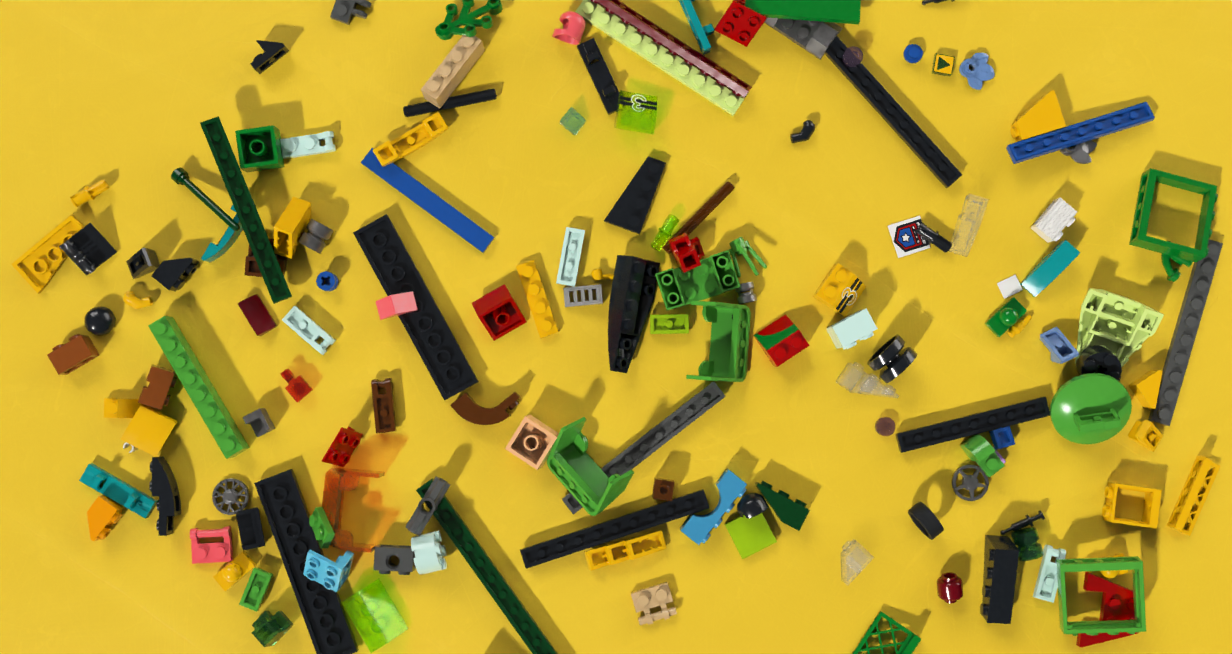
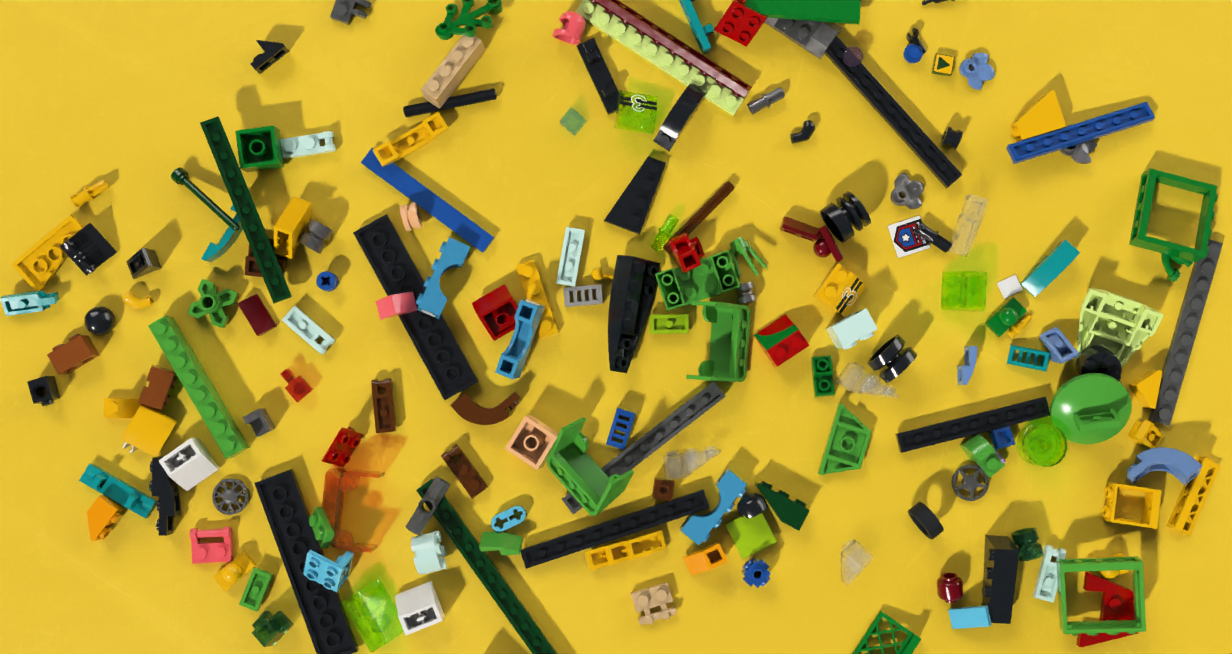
black slope [151,258,199,292] -> none
black hinge [236,507,265,550] -> none
dark grey brick [374,544,416,575] -> none
tile [875,417,895,436] -> none
black piece [1000,510,1045,535] -> none
white brick [1031,197,1077,243] -> none
none -> hinge [0,291,60,316]
none -> black brick [27,376,60,406]
none -> white slope [159,437,220,491]
none -> bright green plant [188,279,239,328]
none -> white slope [395,581,445,636]
none -> light nougat wheel [400,202,422,231]
none -> dark azure arch [416,237,470,319]
none -> reddish brown plate [441,444,488,498]
none -> bright green slope [479,532,523,555]
none -> medium azure beam [491,505,526,532]
none -> dark azure arch [495,299,545,379]
none -> blue slope [606,408,635,450]
none -> black arch [654,83,706,151]
none -> clear slope [663,446,721,480]
none -> light orange slope [683,541,728,575]
none -> blue brick [741,557,771,588]
none -> flat silver axle [747,88,785,115]
none -> dark red slope [780,217,820,242]
none -> green slope [811,355,835,398]
none -> dark red tile [813,225,843,262]
none -> bright green wing [817,403,871,475]
none -> black wheel [820,191,871,243]
none -> flat silver plate [890,173,924,209]
none -> black hand [906,28,927,54]
none -> black wheel [941,126,963,149]
none -> clear neon green slope [941,271,987,312]
none -> medium azure tile [948,605,992,629]
none -> medium blue slope [957,346,977,385]
none -> teal slope [1007,345,1050,372]
none -> clear neon green wheel [1016,423,1068,467]
none -> medium blue arch [1126,447,1202,485]

